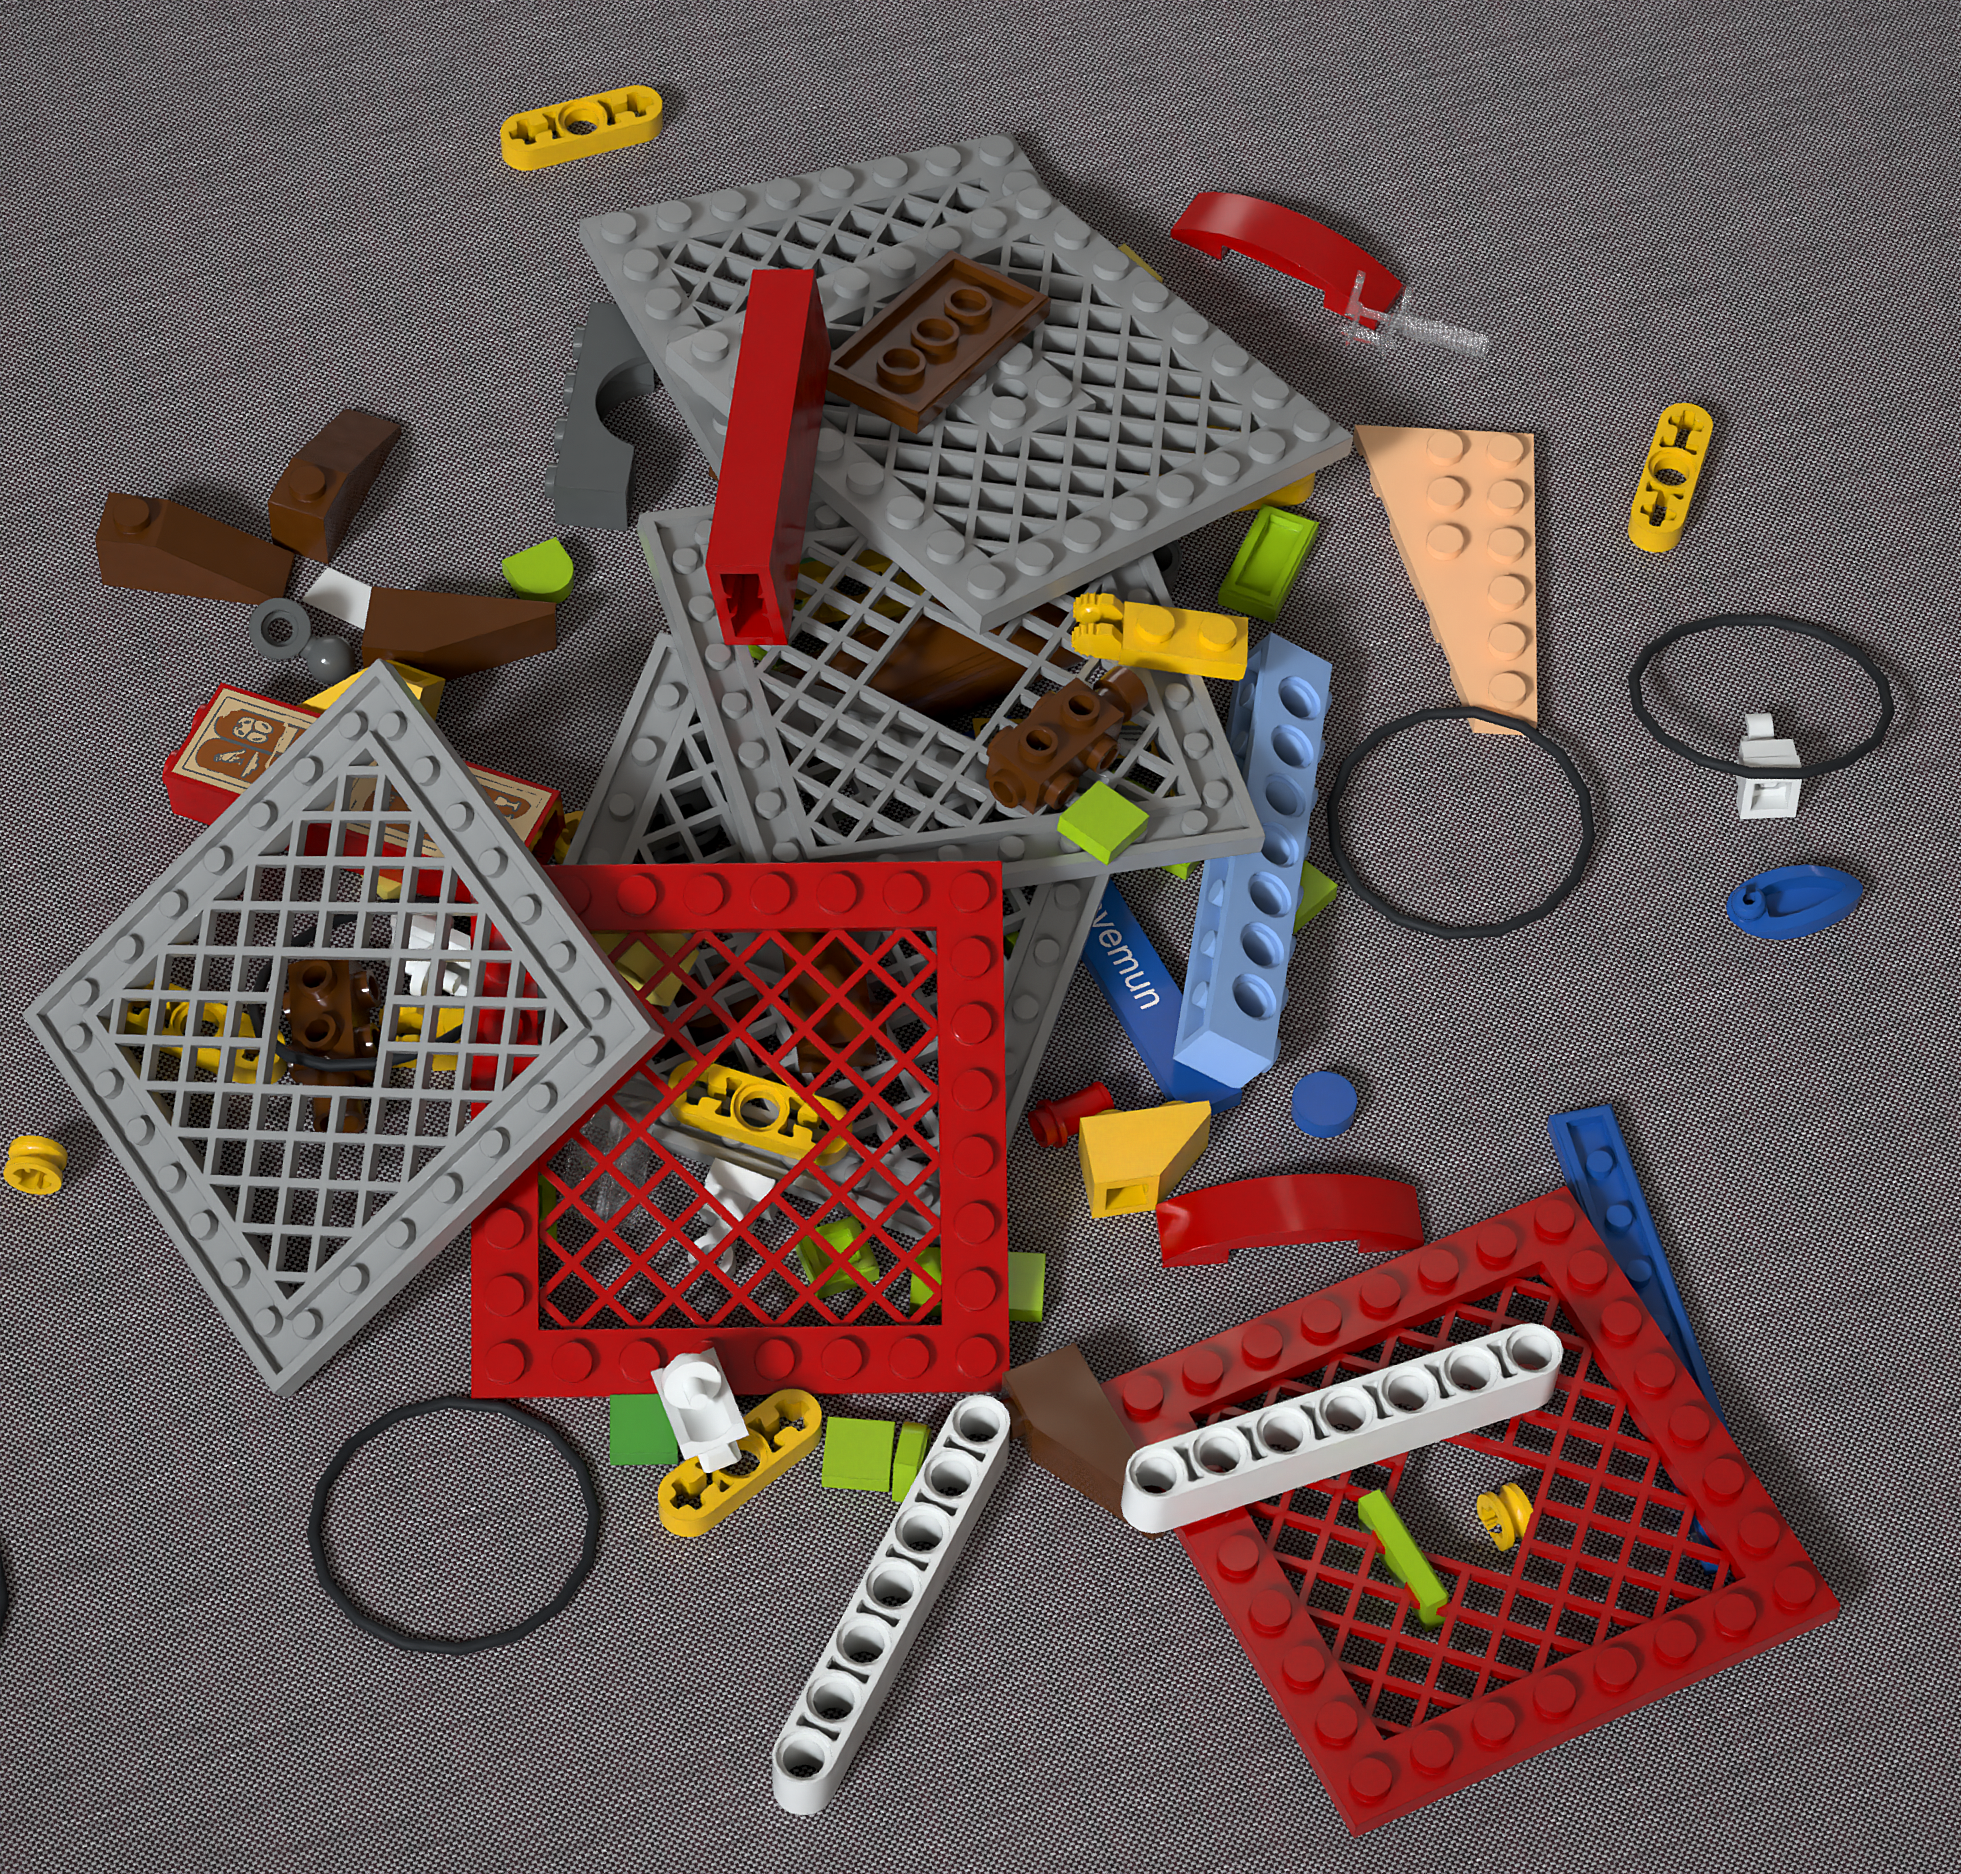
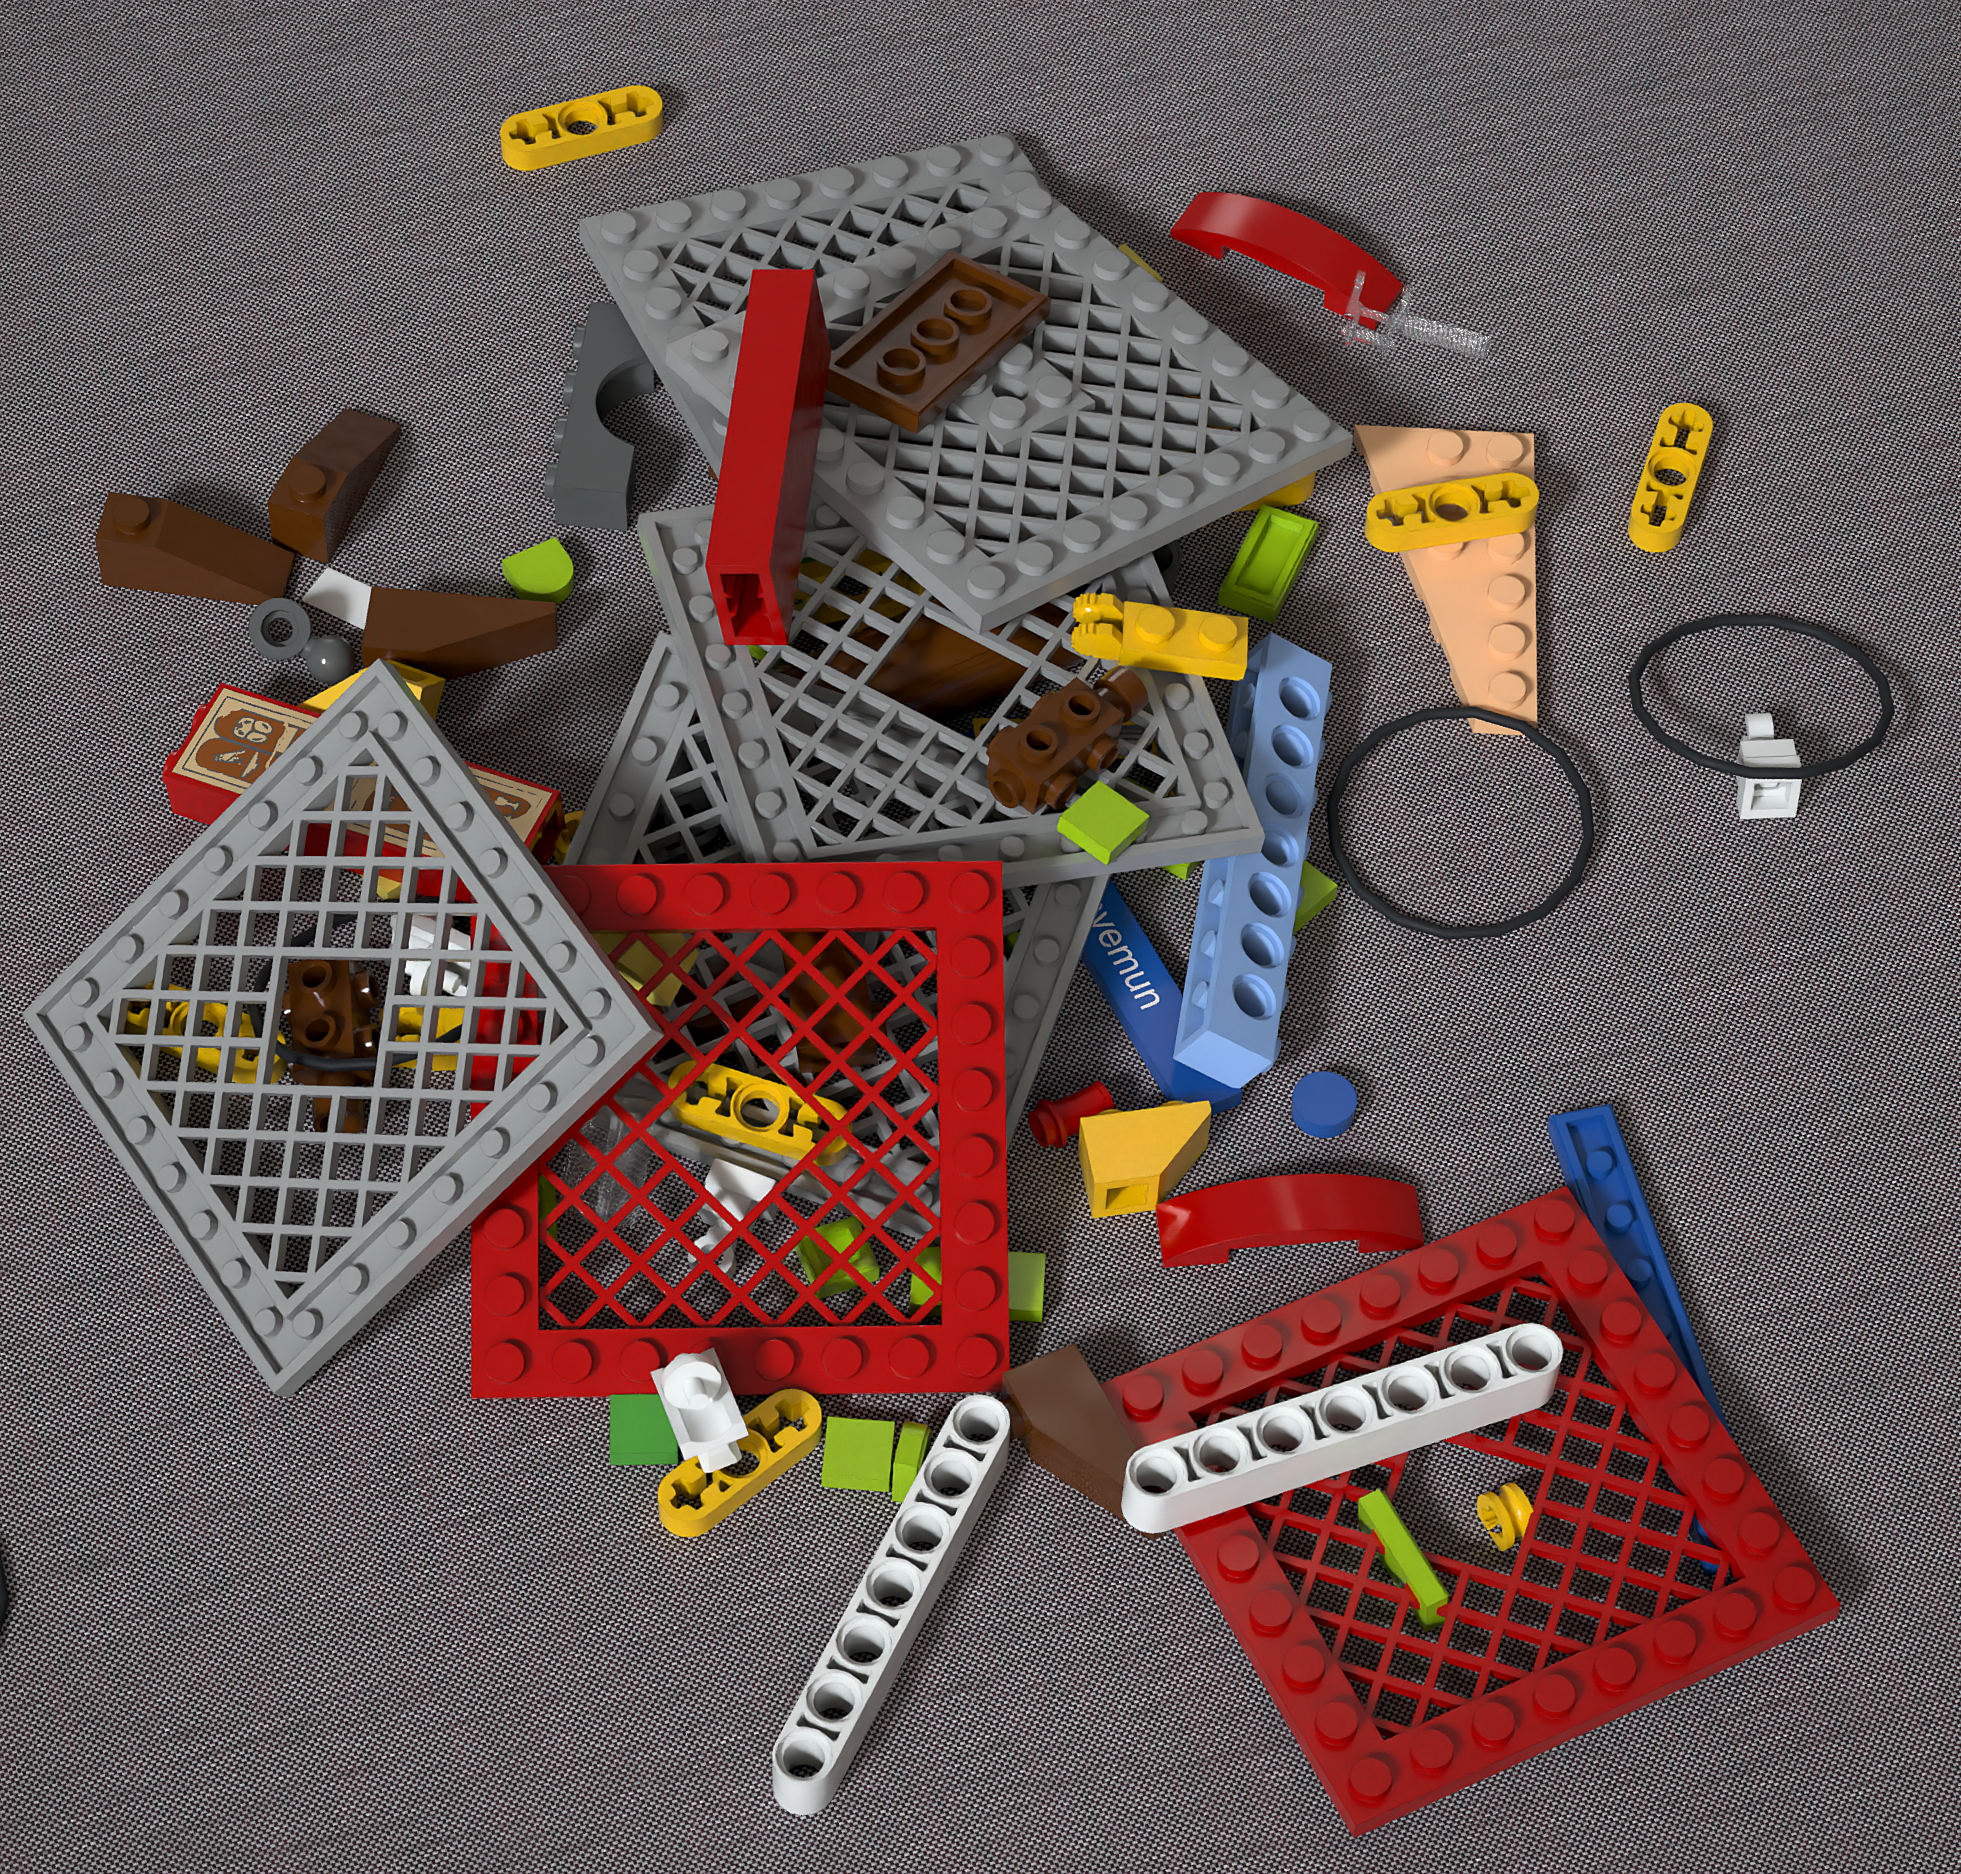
yellow bush [3,1135,68,1195] -> none
black piece [307,1396,601,1656] -> none
blue arm [1726,864,1863,940] -> none
none -> yellow beam [1364,472,1539,553]

